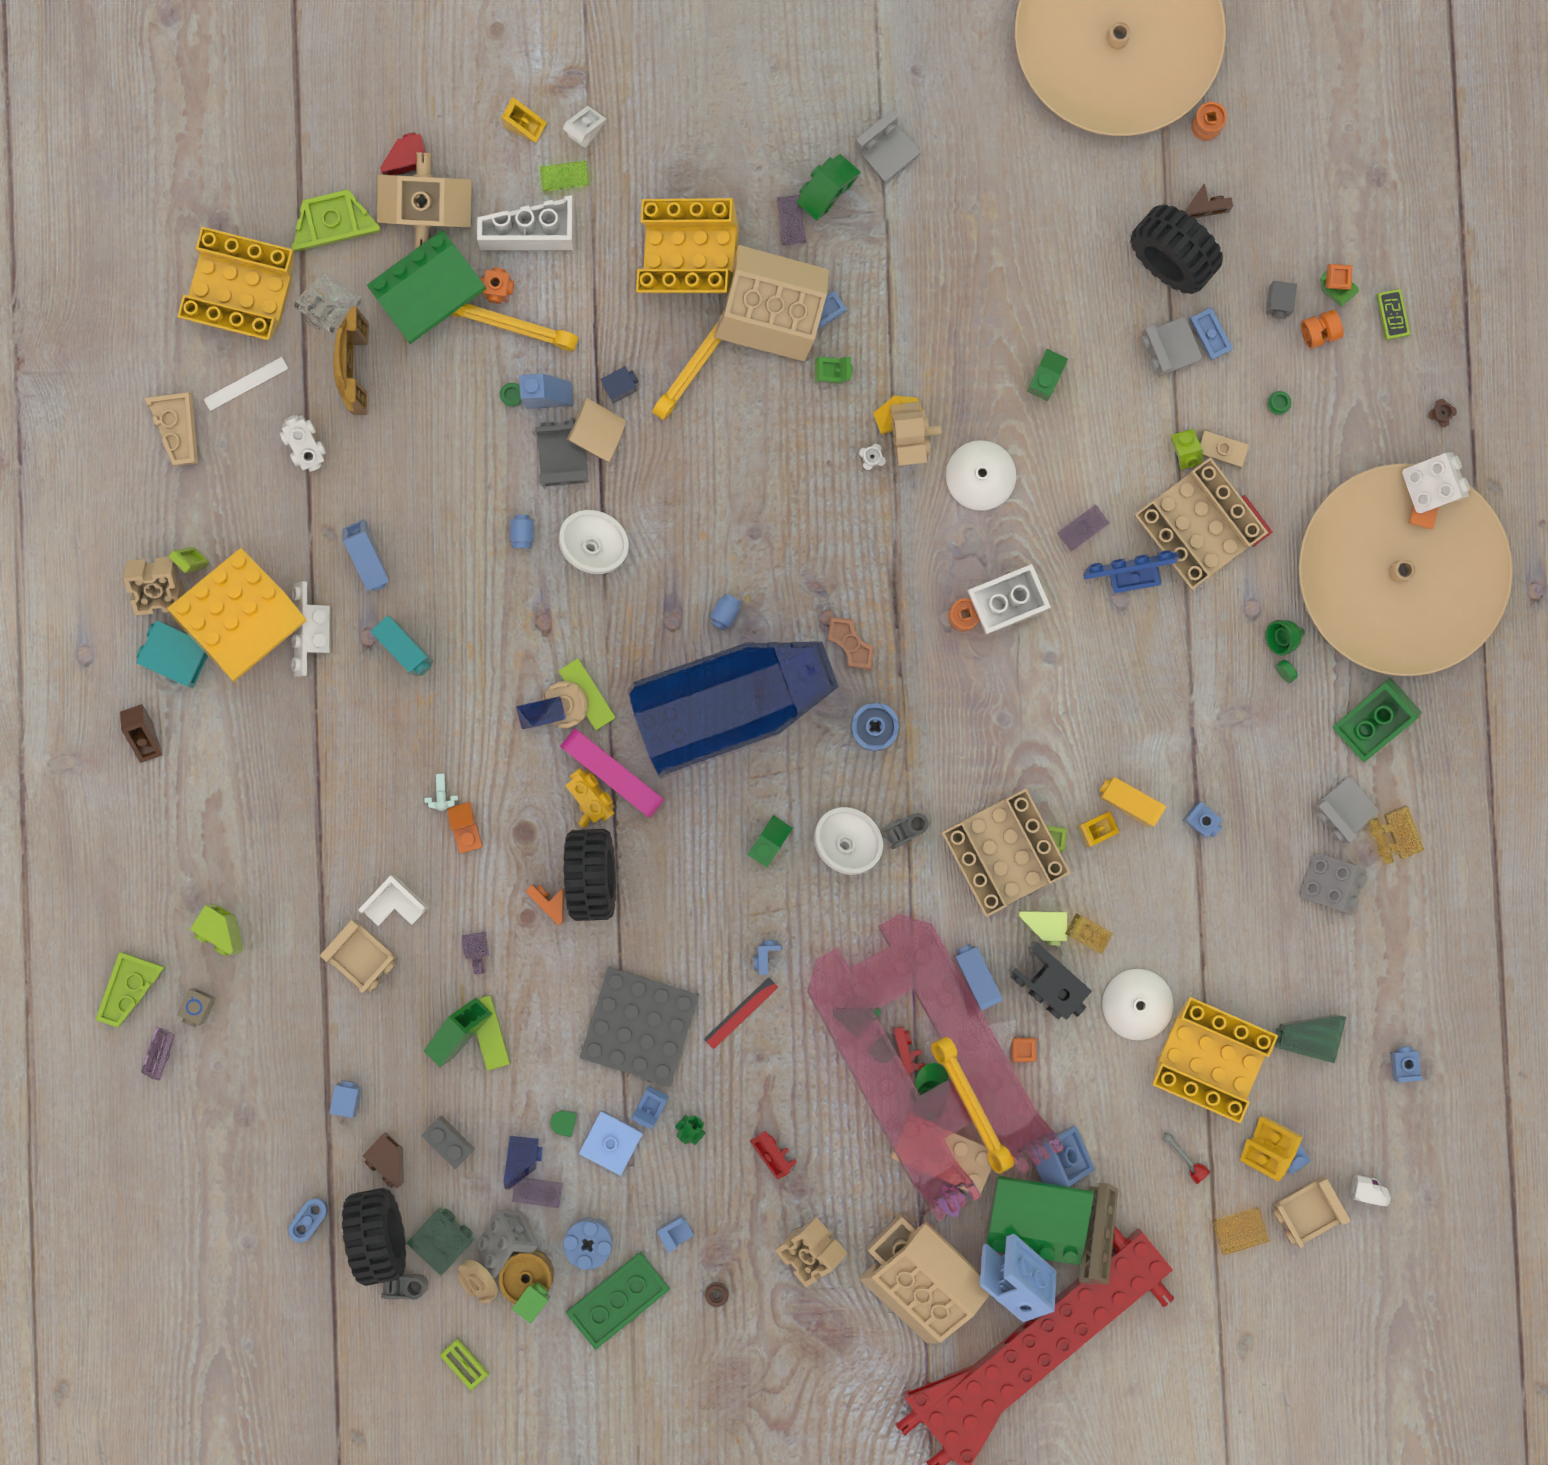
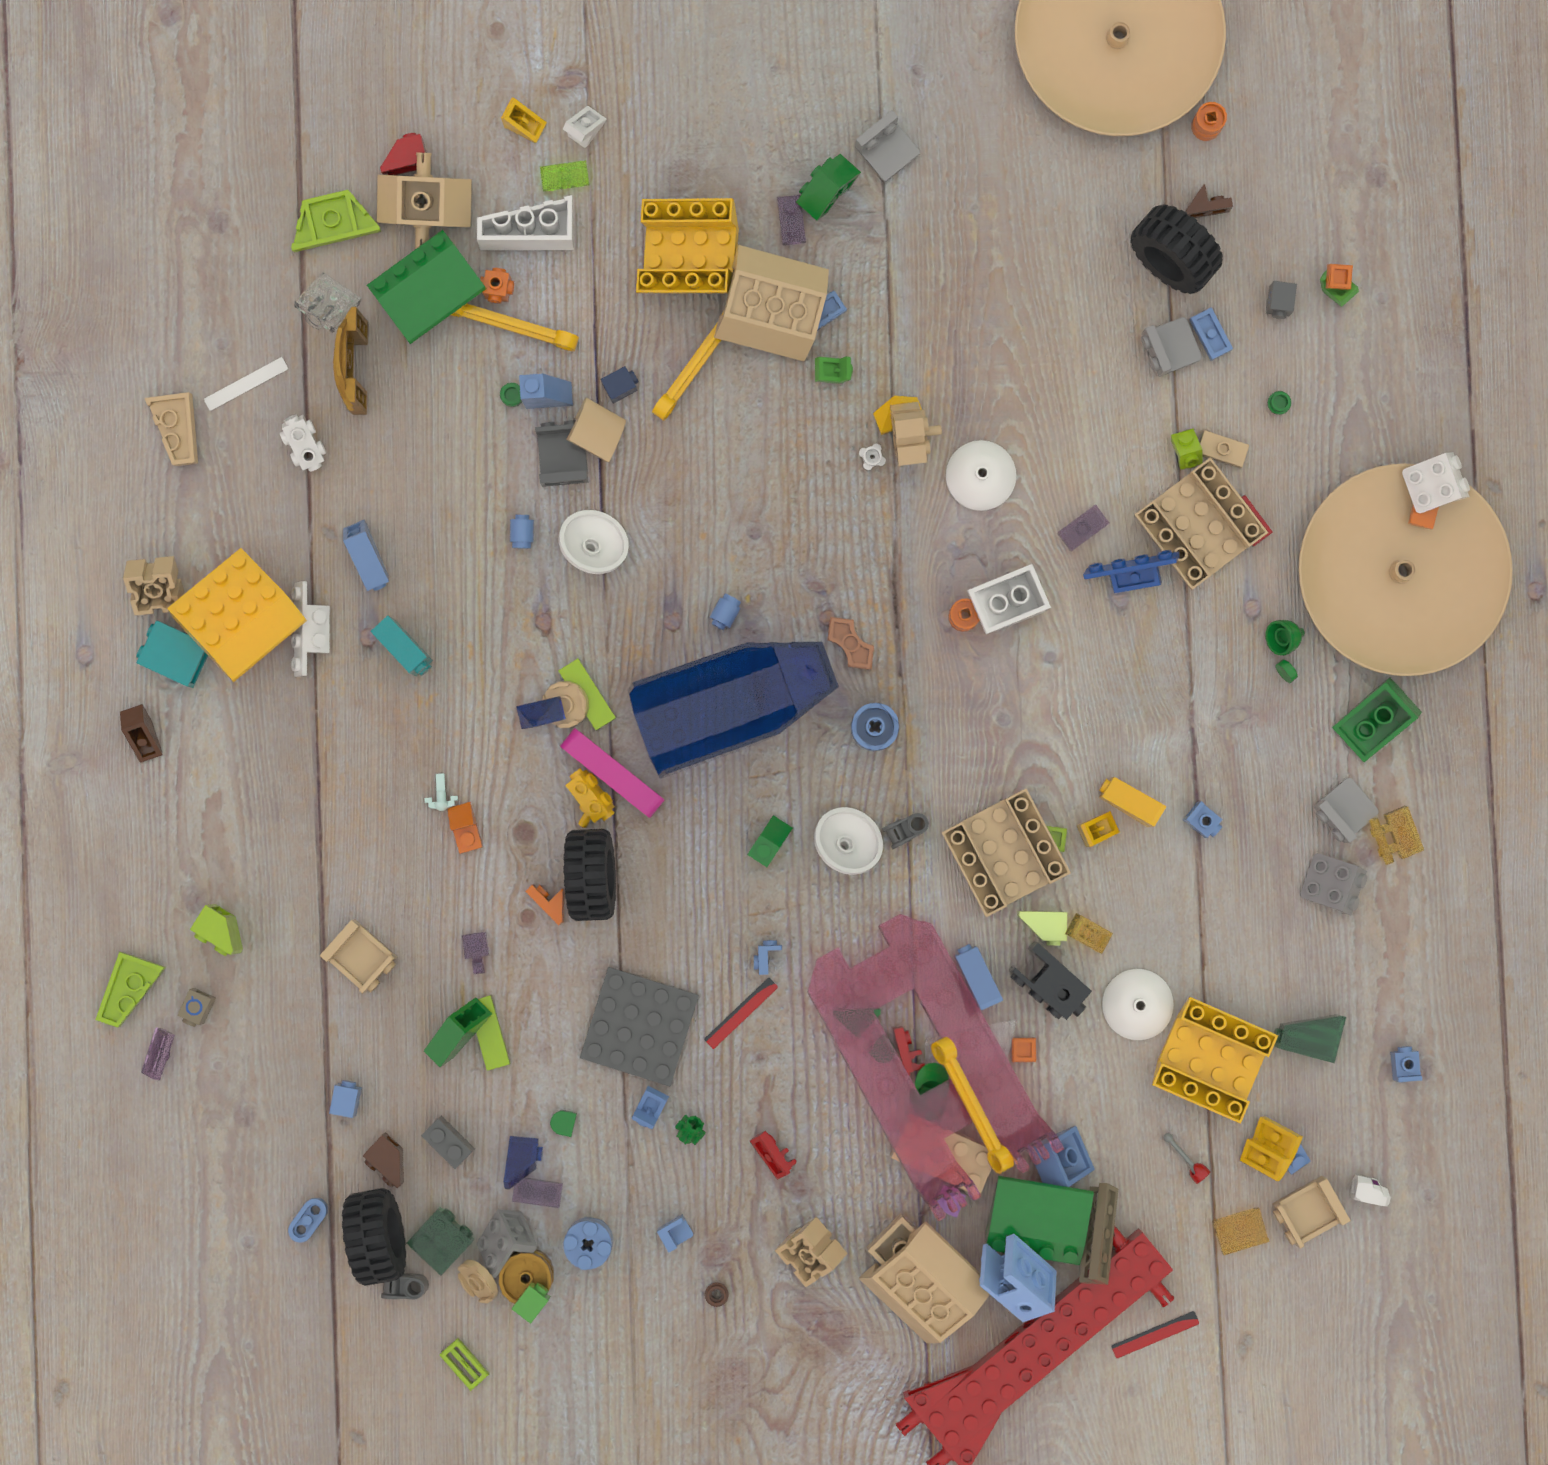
lime tile [168,547,209,573] -> none
yellow slope [177,226,294,341] -> none
white panel [358,875,429,926] -> none
green tile [565,1251,670,1350] -> none
light blue plate [579,1110,643,1176] -> none
green slope [1027,349,1068,401] -> none
orange wheel [1300,309,1344,349] -> none
tile [1376,289,1410,341] -> none
reddish brown plate [1428,399,1457,427] -> none
none -> red sticker [1111,1311,1199,1358]

